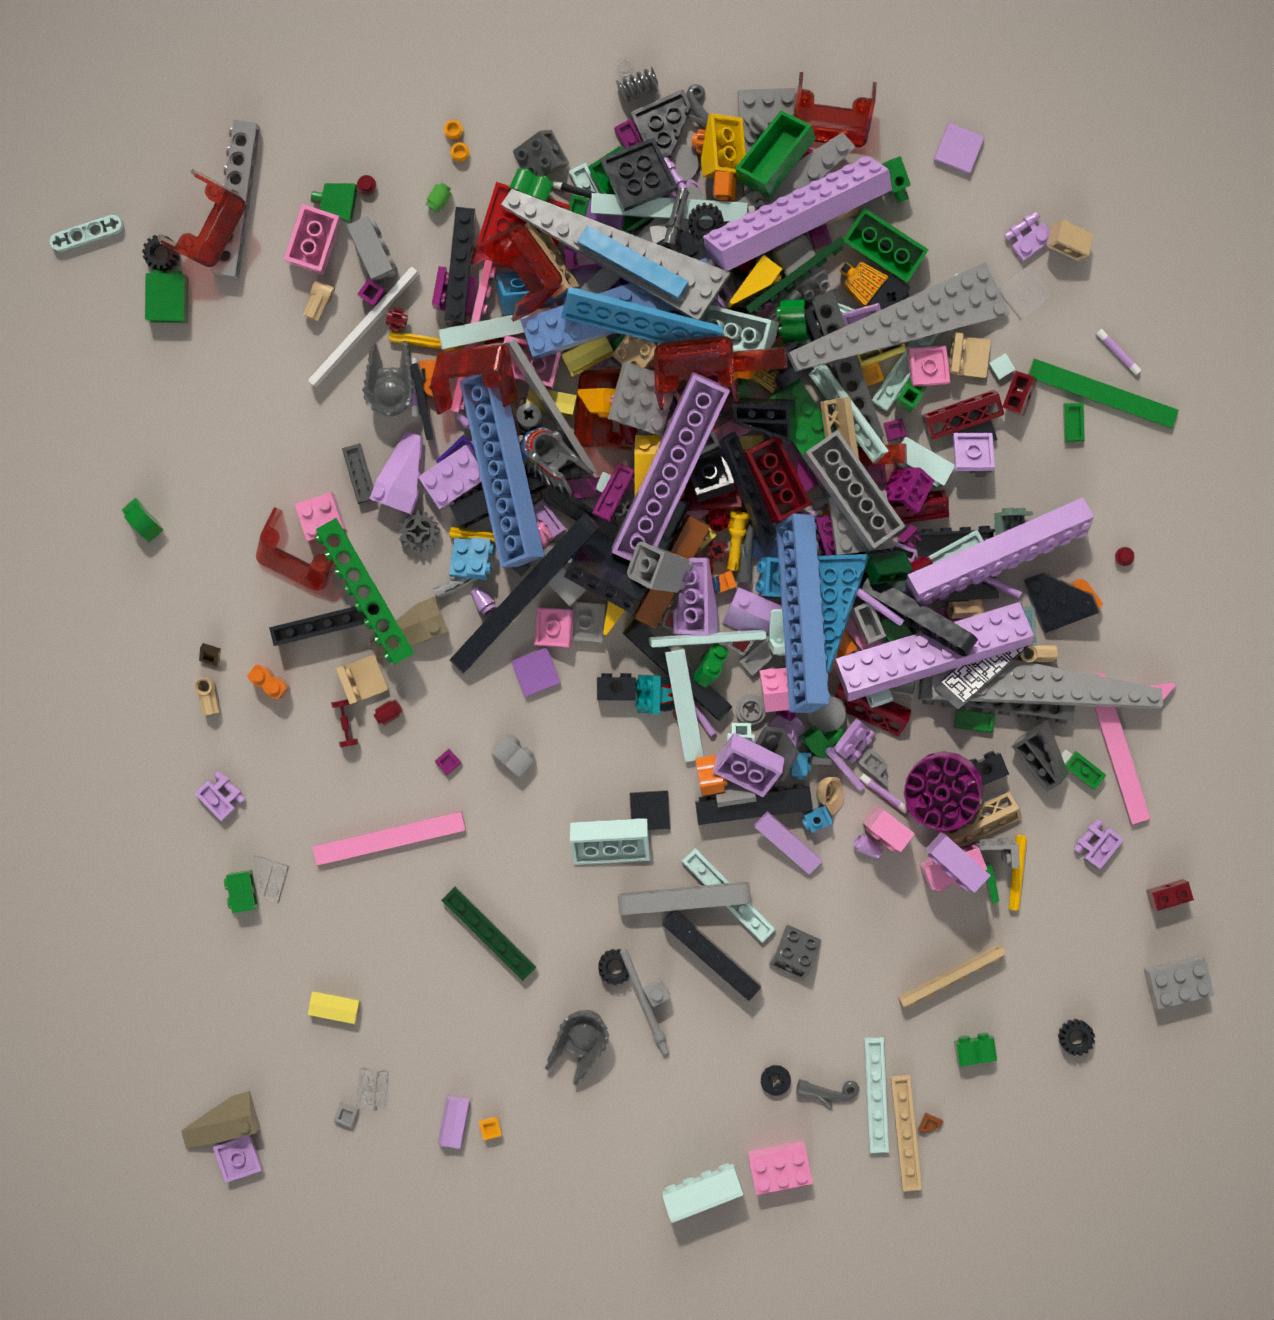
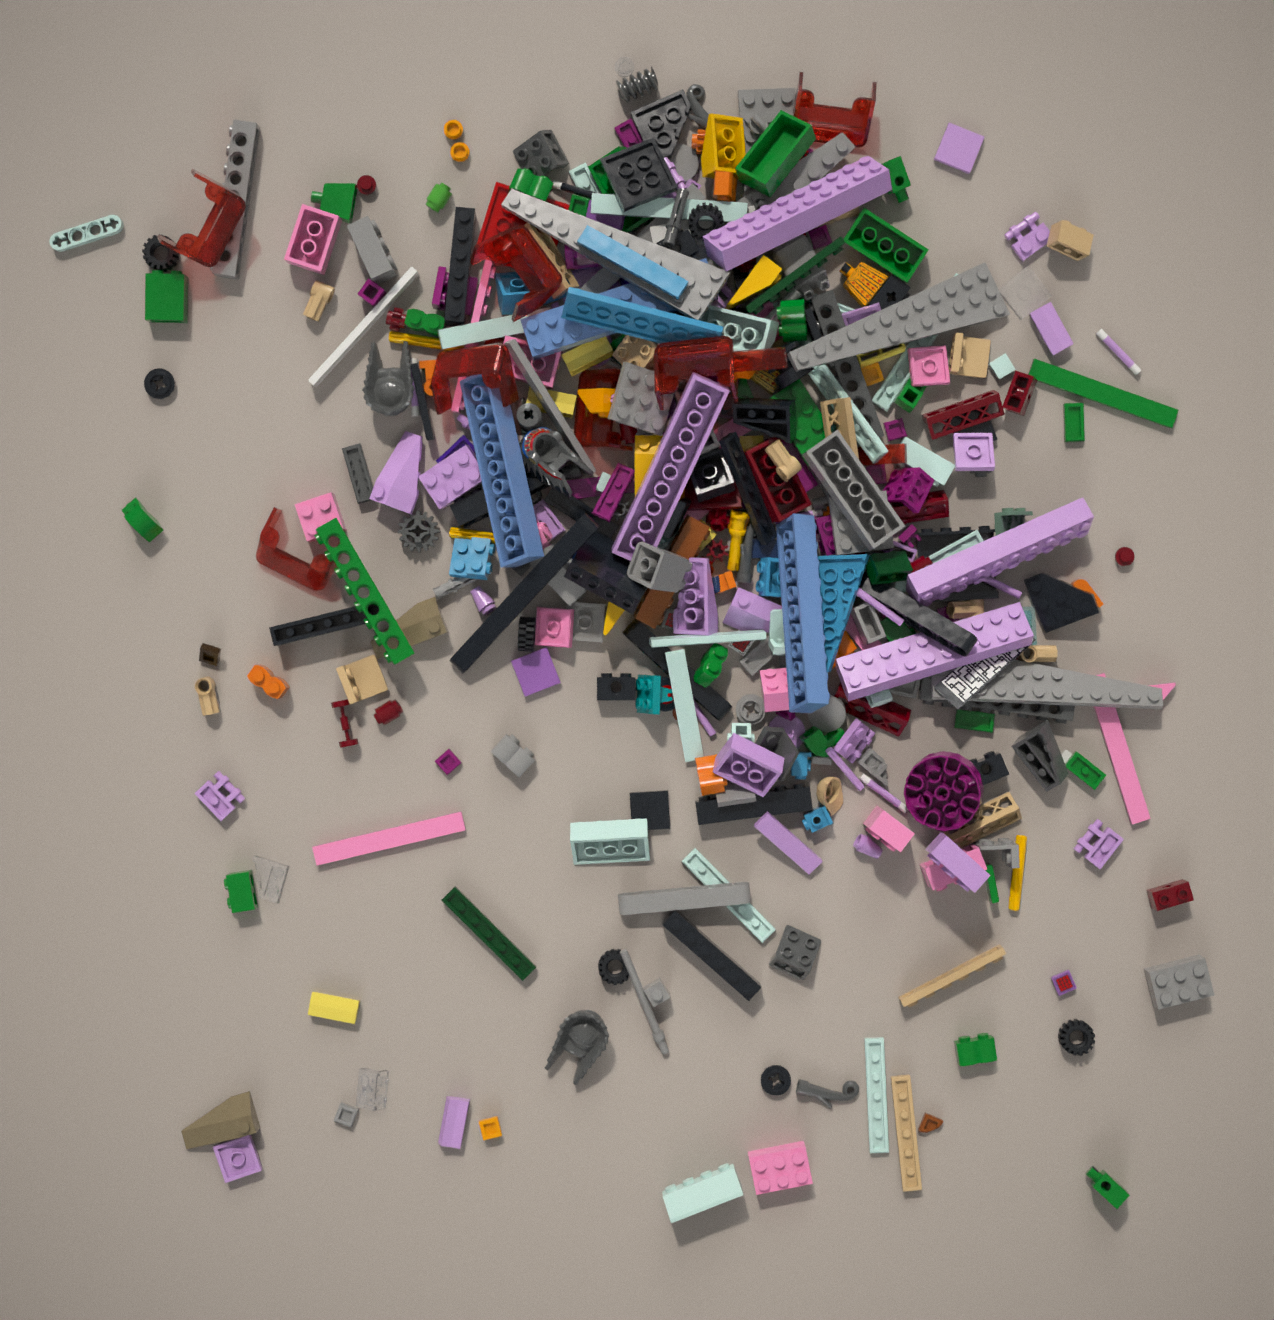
none -> black gear [144,368,176,399]
none -> green brick [404,309,446,337]
none -> black tyre [518,616,536,652]
none -> tan piece [765,440,802,481]
none -> lavender piece [1030,302,1074,356]
none -> tile [1051,970,1077,996]
none -> green torso [1085,1166,1130,1209]

